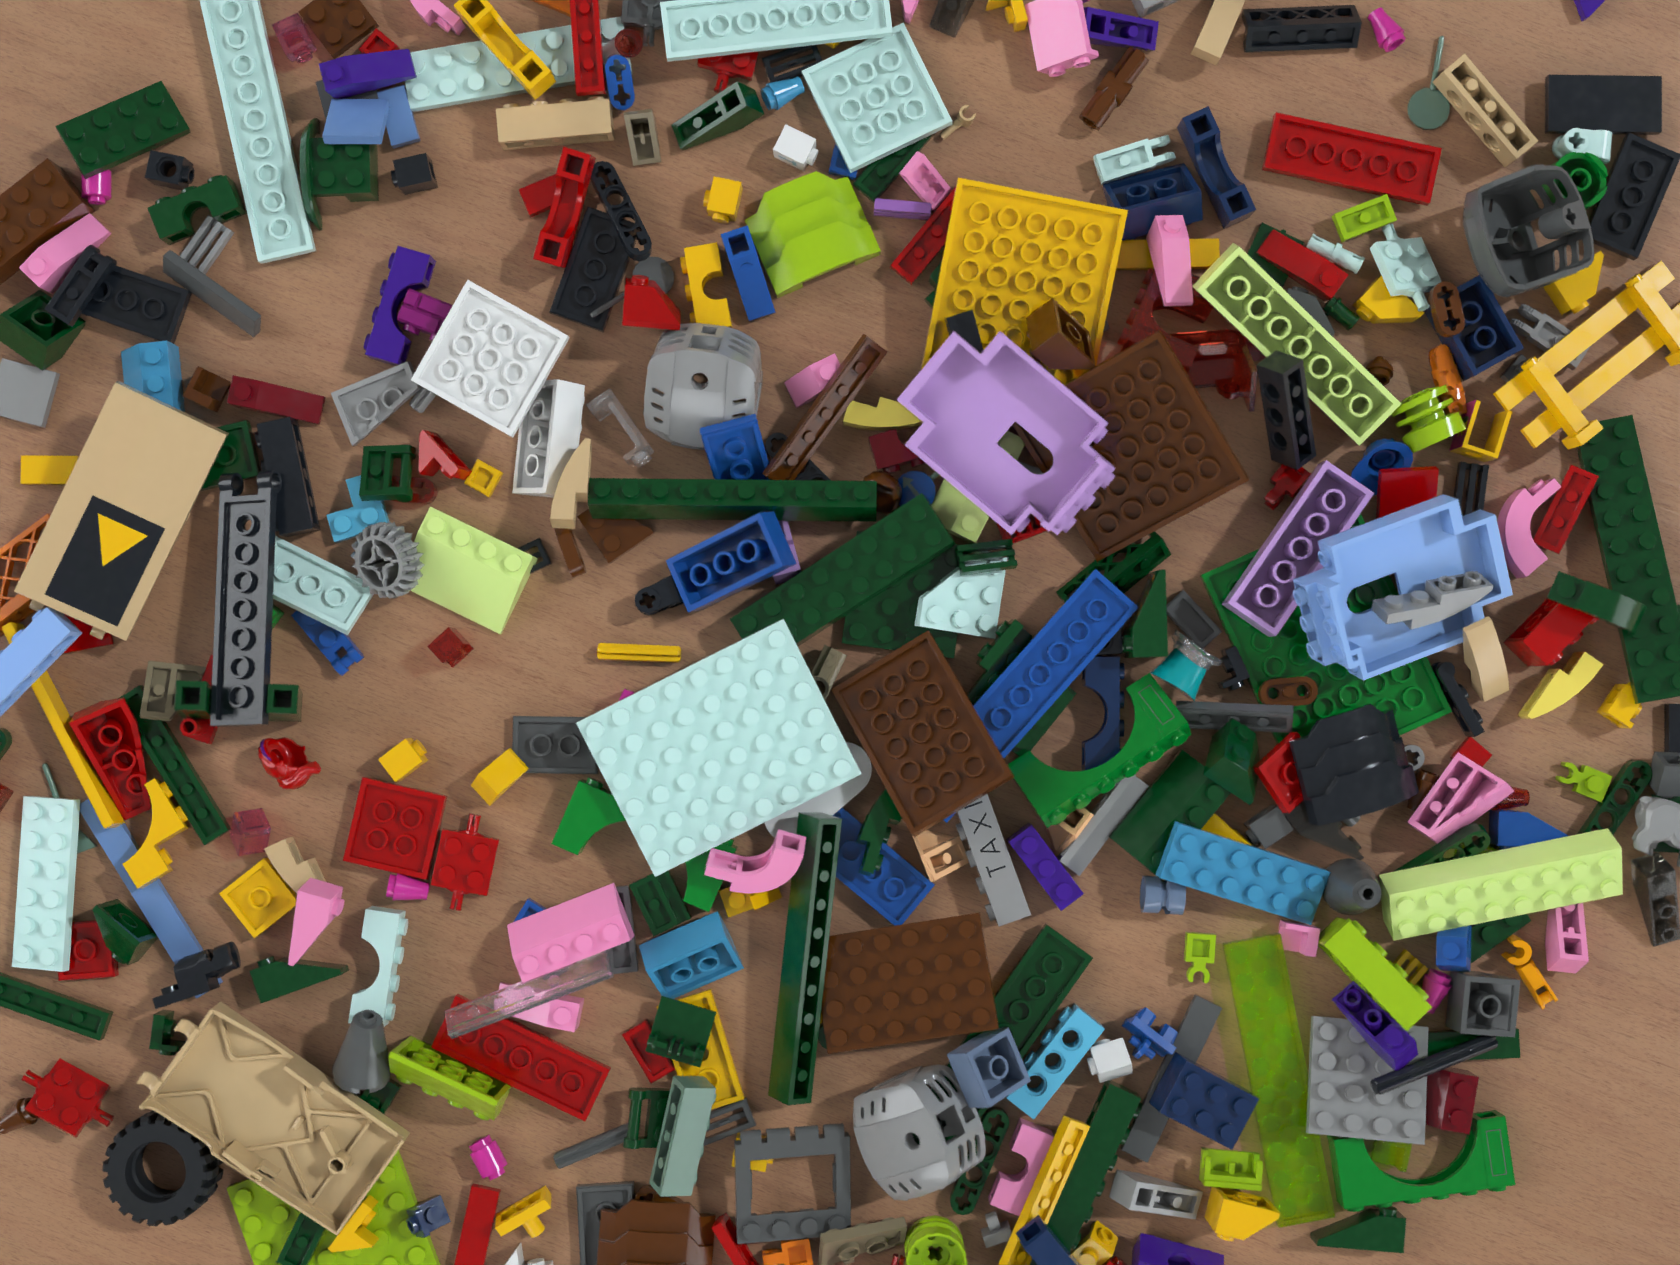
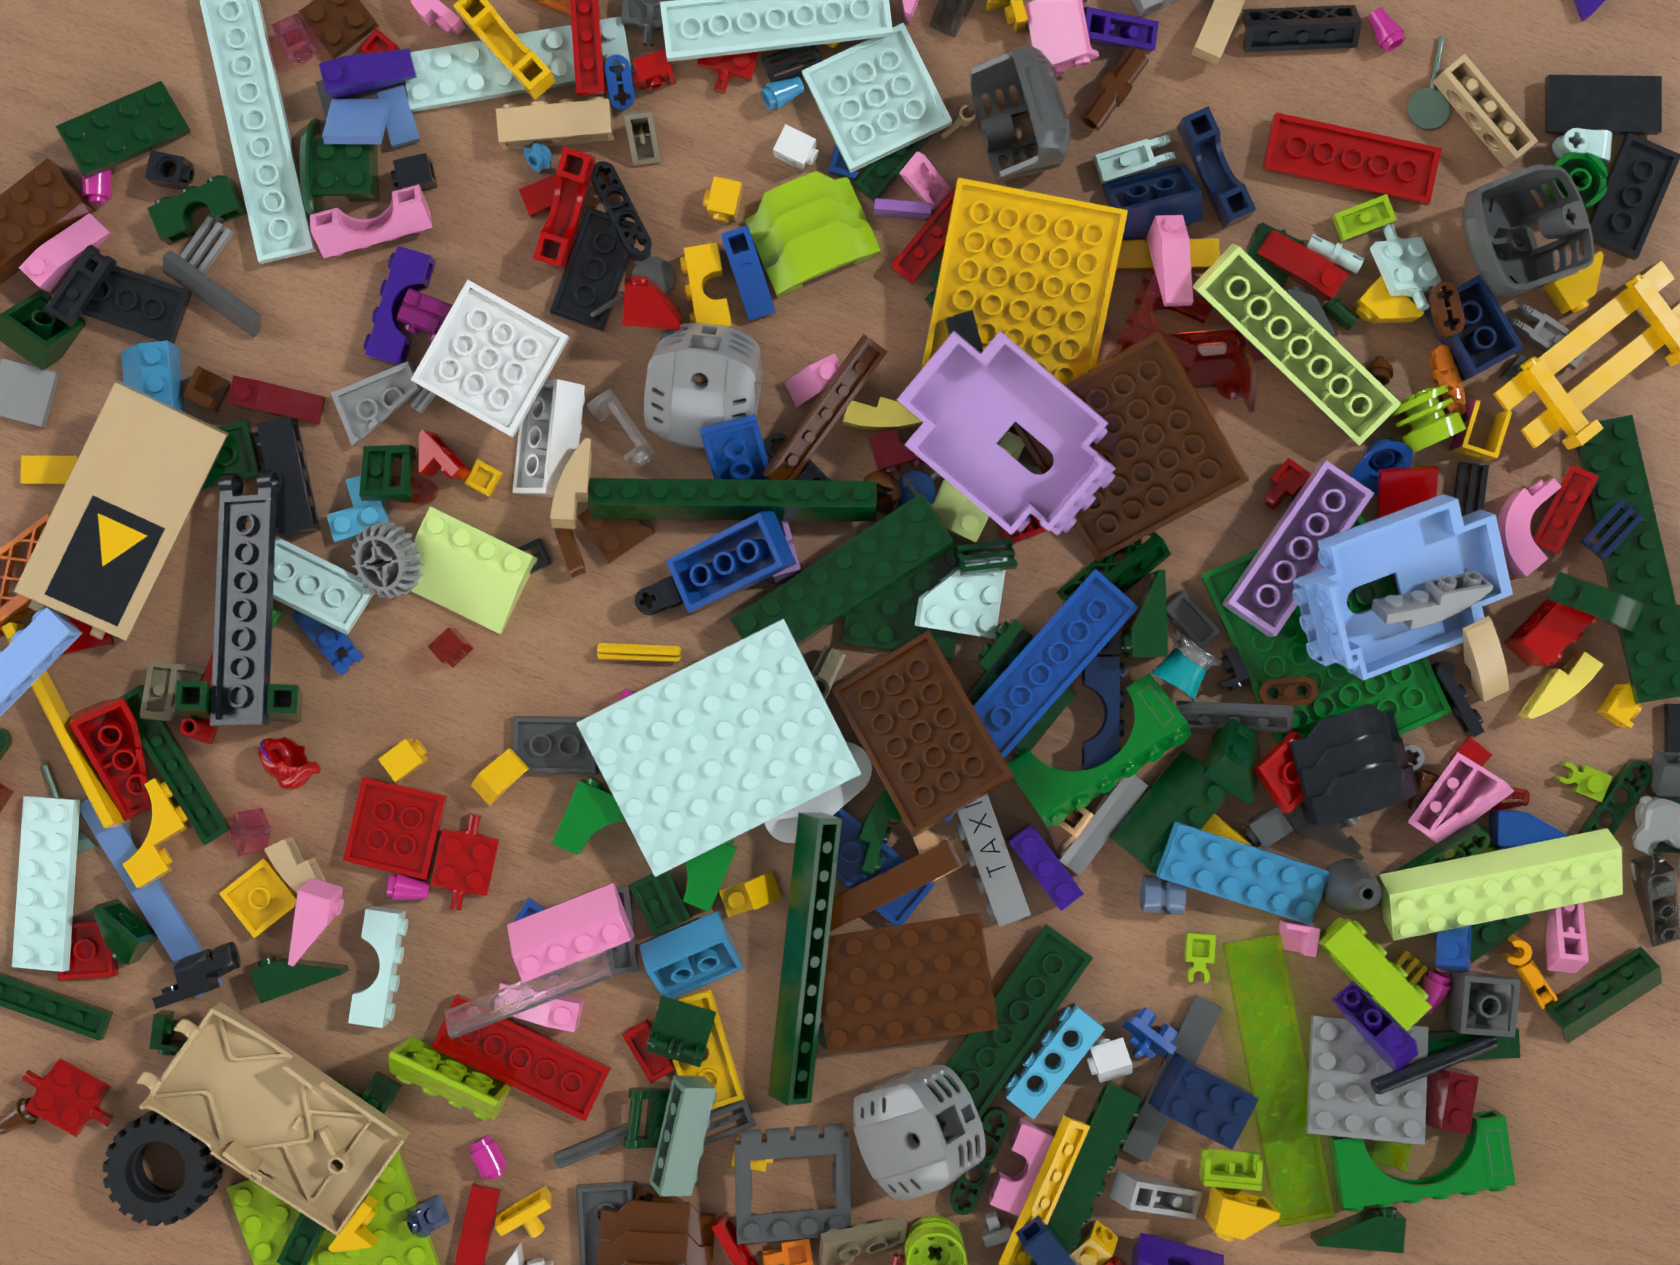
dark grey cone [332,1010,391,1094] -> none
clear red cone [615,28,643,58] -> none
dark green slope [671,81,764,150] -> none
bright pink arch [704,829,806,893] -> none
sand blue brick [947,1027,1031,1108] -> none
reddish brown slope [1026,298,1096,369] -> none
black brick [1256,350,1316,470] -> none
none -> bright pink arch [310,184,432,258]
none -> dark azure plate [523,143,552,173]
none -> red brick [631,49,676,90]
none -> reddish brown tile [830,839,963,932]
none -> dark grey piece [970,45,1071,183]
none -> dark green panel [1545,946,1662,1043]
none -> dark blue tile [1580,498,1644,561]

